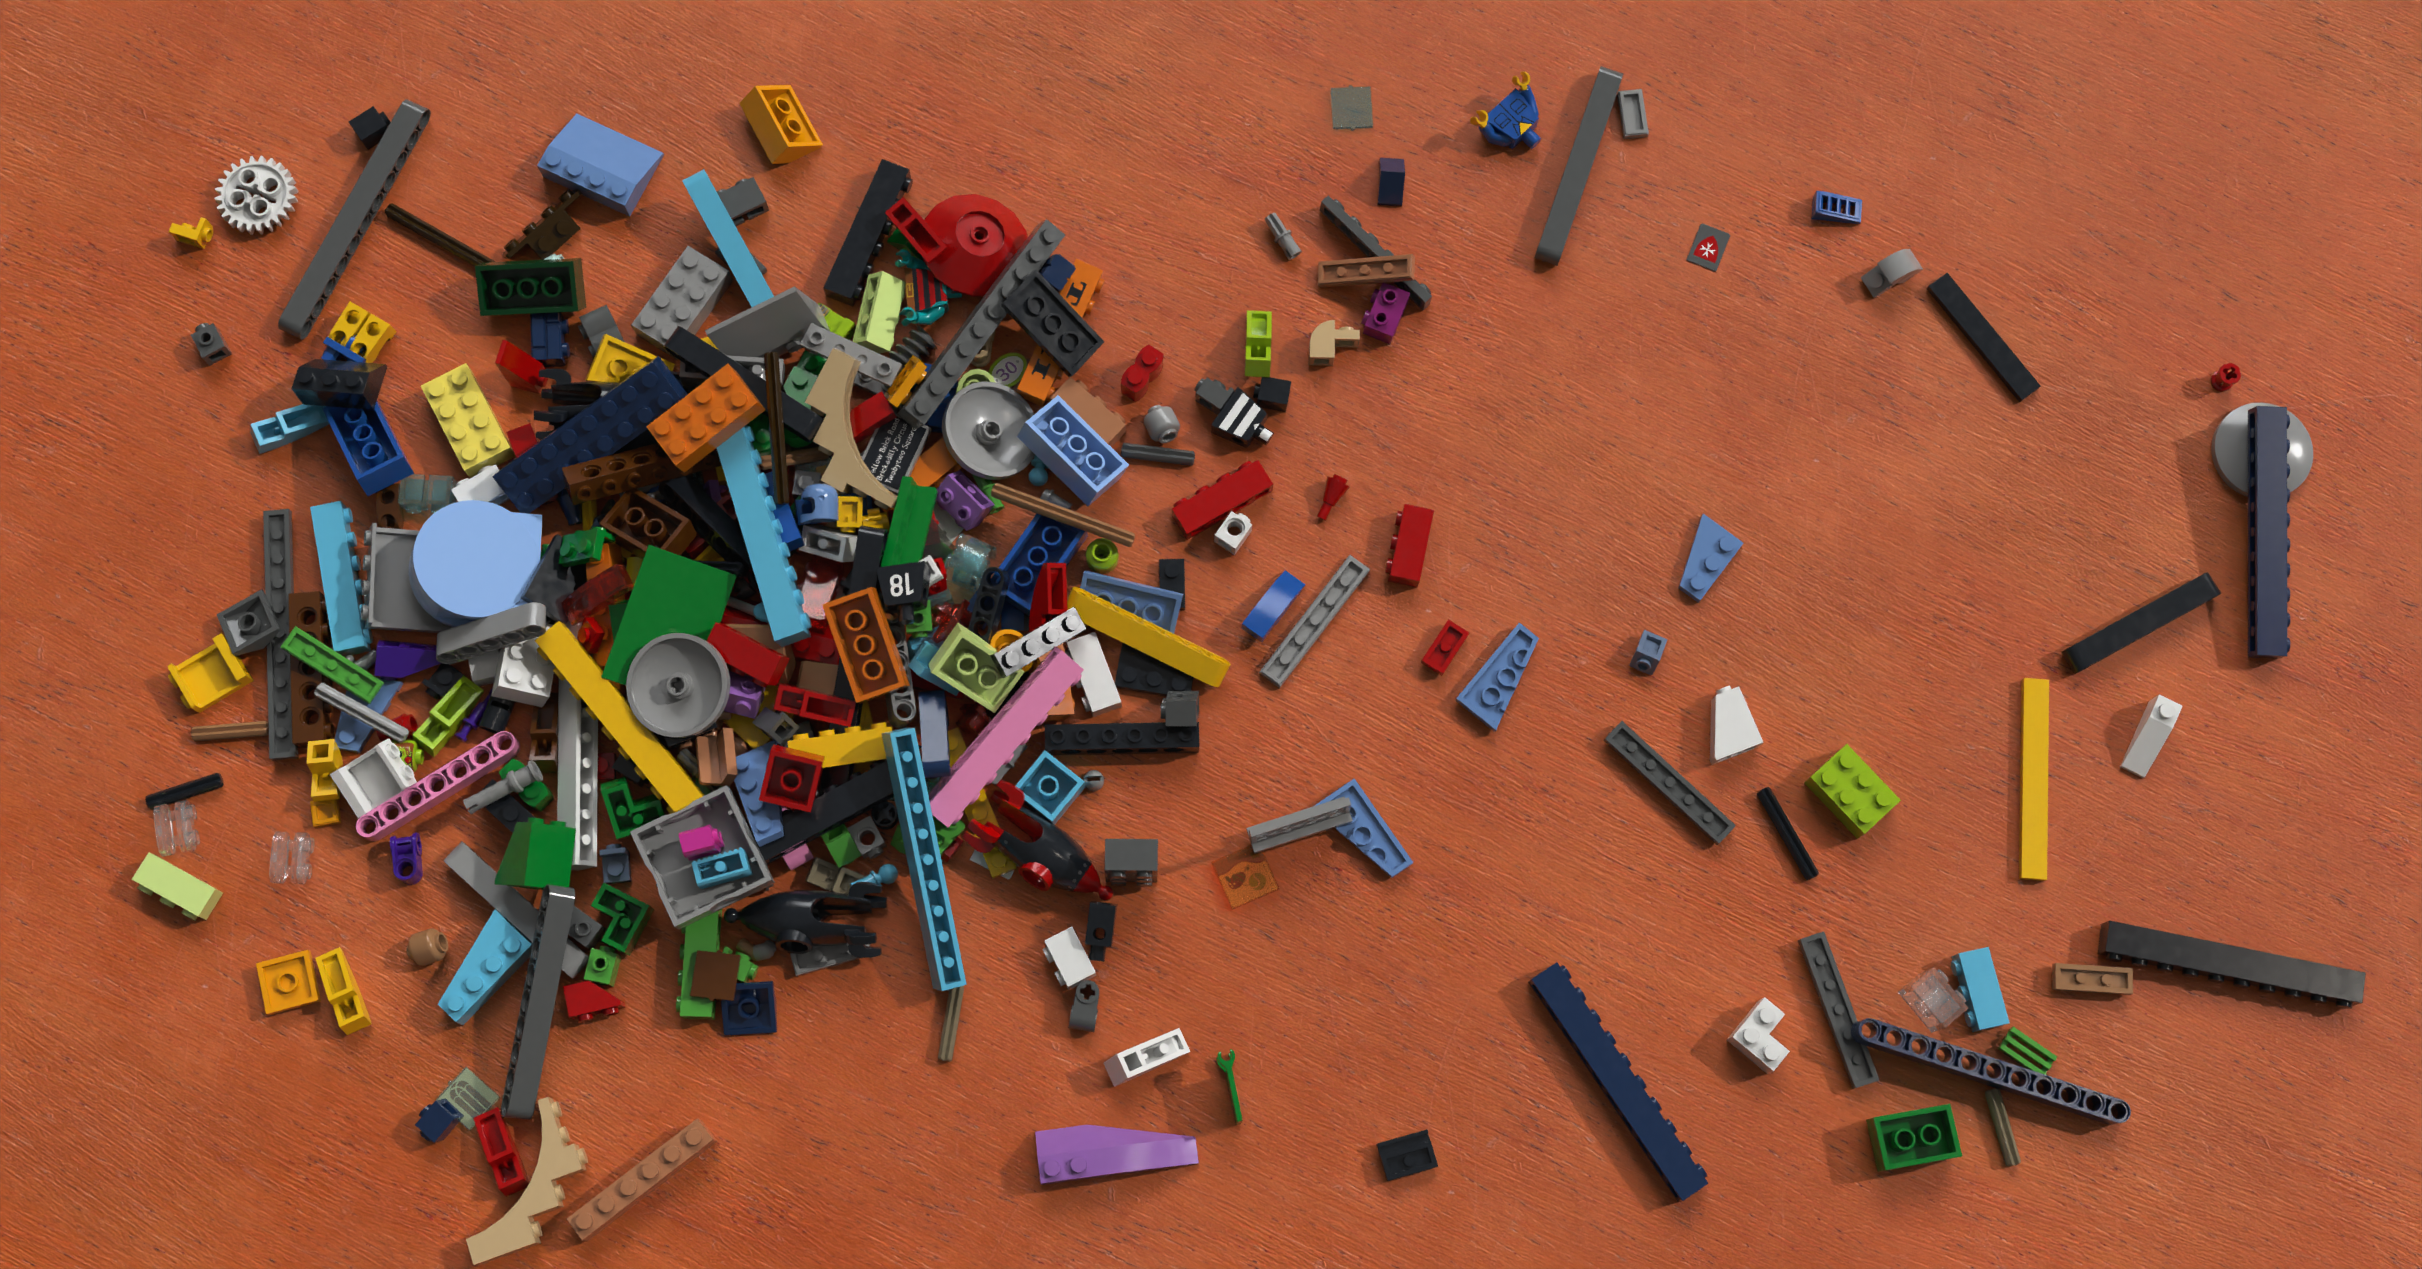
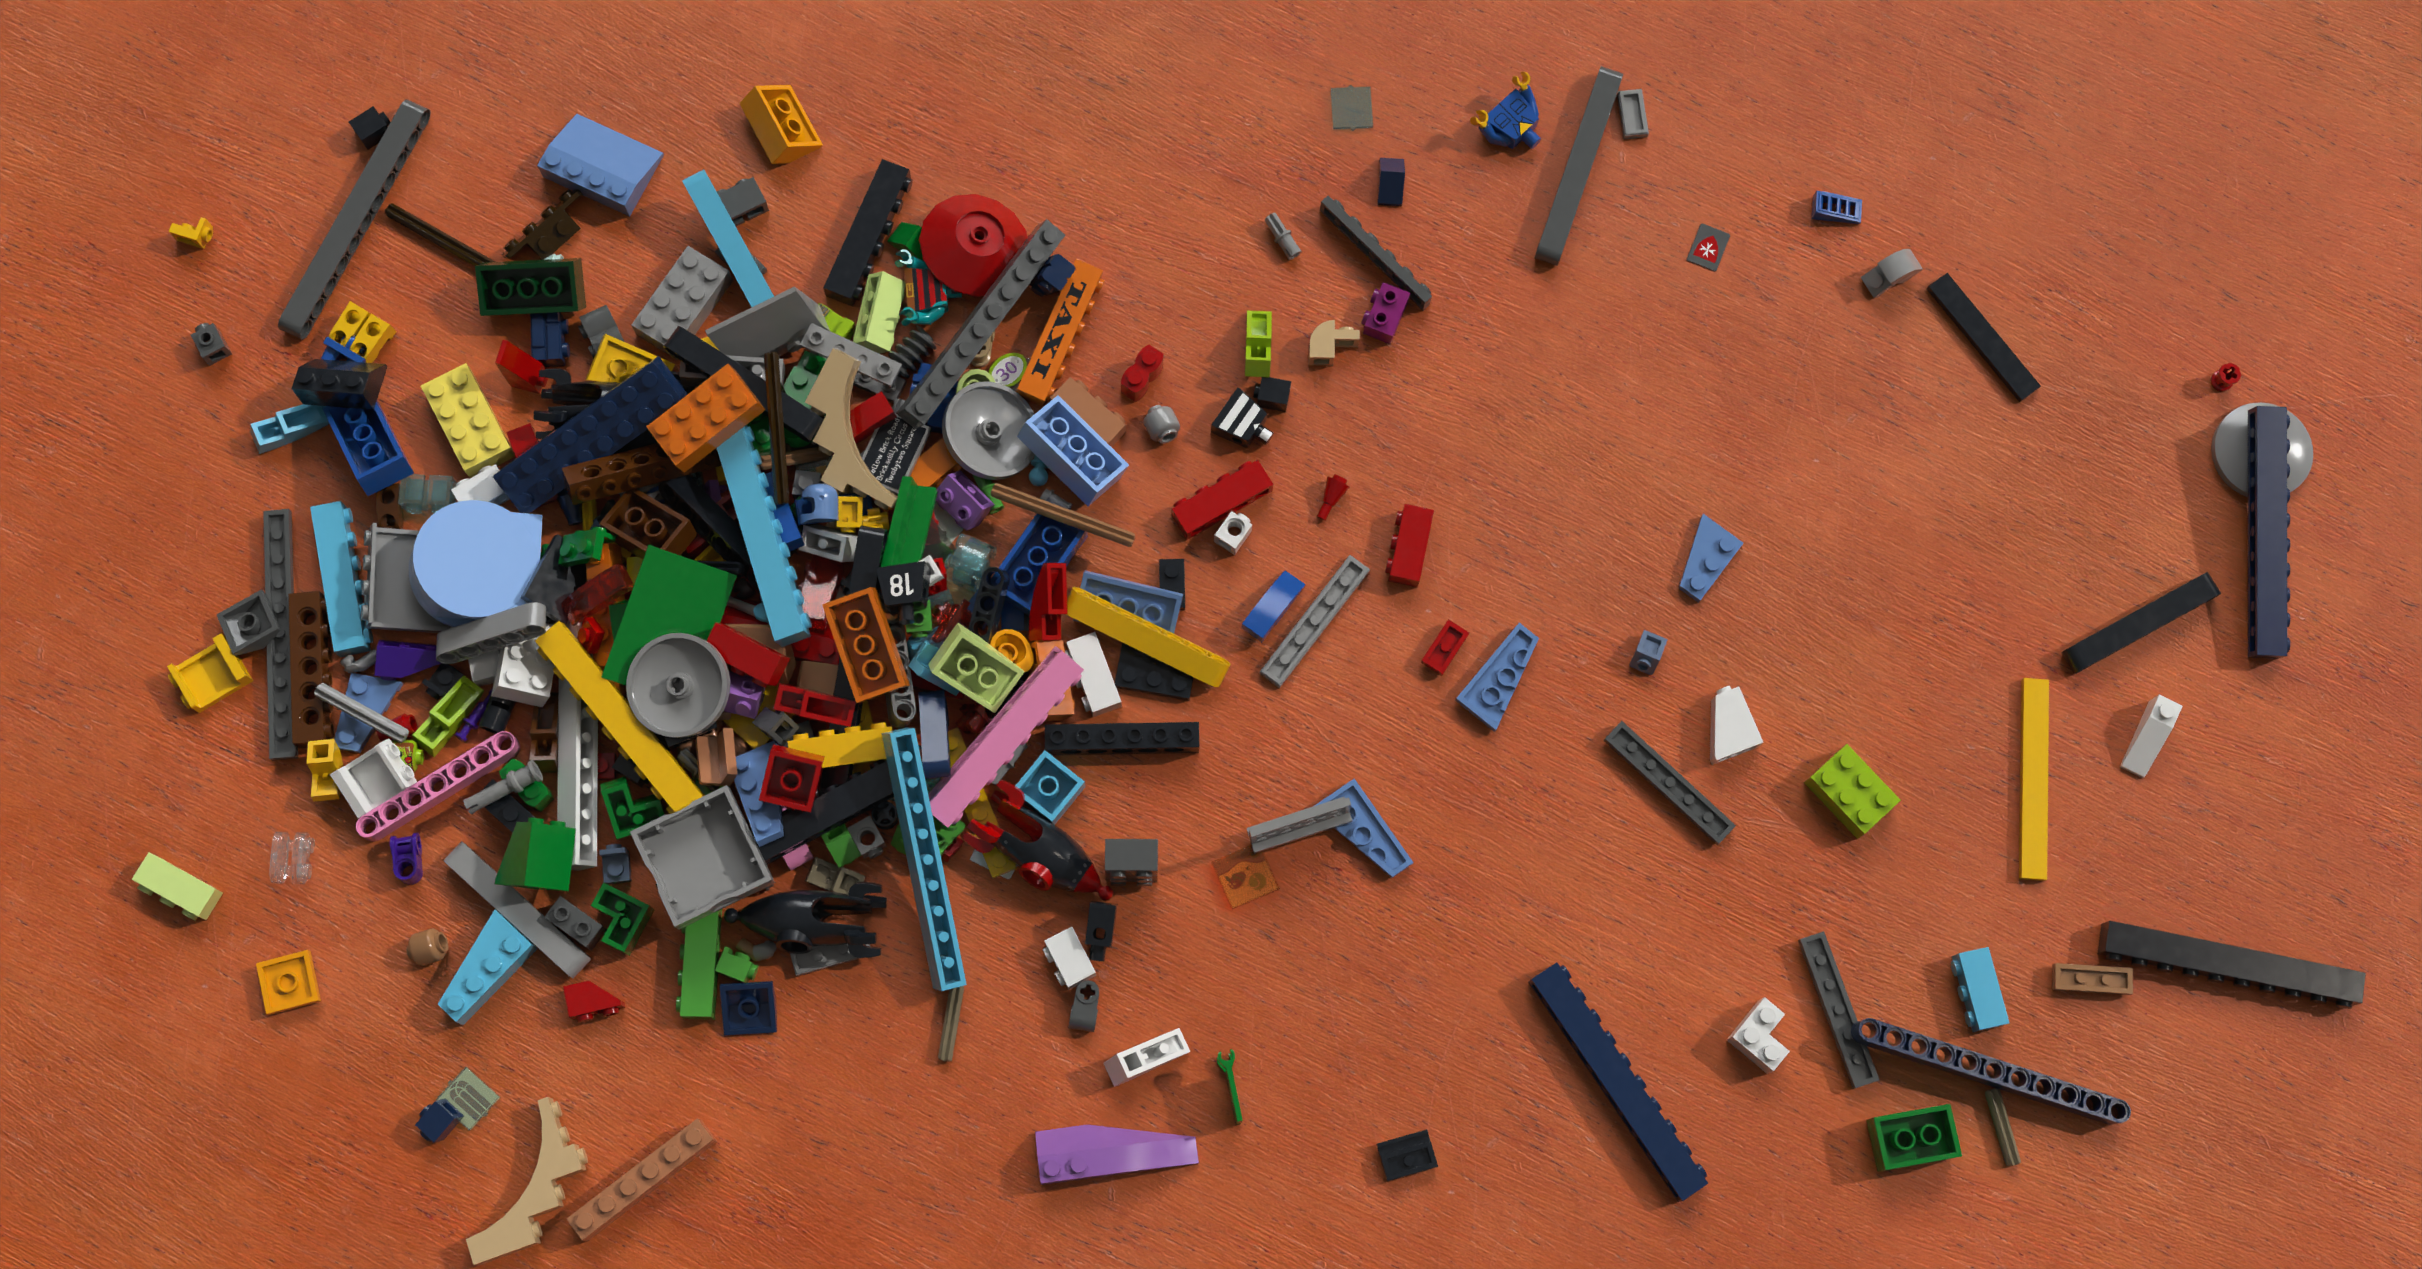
black axle [145,773,224,809] -> none
clear brick [153,800,200,857] -> none
medium nougat axle [191,721,269,741] -> none
white gear [215,156,298,235] -> none
bright green tile [280,626,385,704] -> none
light orange tile [310,799,341,828] -> none
yellow slope [315,947,372,1035] -> none
red slope [473,1107,530,1197] -> none
dark grey beam [501,884,575,1120] -> none
bright green brick [584,945,621,987] -> none
dark pink brick [678,824,725,861] -> none
reddish brown piece [690,950,741,1002] -> none
medium azure brick [691,847,753,889] -> none
medium azure pin [850,864,898,888] -> none
light orange plate [884,355,927,407] -> none
red slope [885,197,948,264] -> none
plate [990,607,1087,678] -> none
black plate [1001,270,1104,377] -> none
light grey hinge [1084,770,1104,791] -> none
lime head [1086,538,1119,574] -> none
dark grey axle [1121,443,1195,466] -> none
dark grey brick [1161,691,1199,726] -> none
dark grey brick [1194,378,1234,415] -> none
nougat tile [1318,254,1415,288] -> none
black axle [1757,787,1819,880] -> none
clear brick [1898,967,1968,1033] -> none
bright green tile [1997,1027,2057,1075] -> none

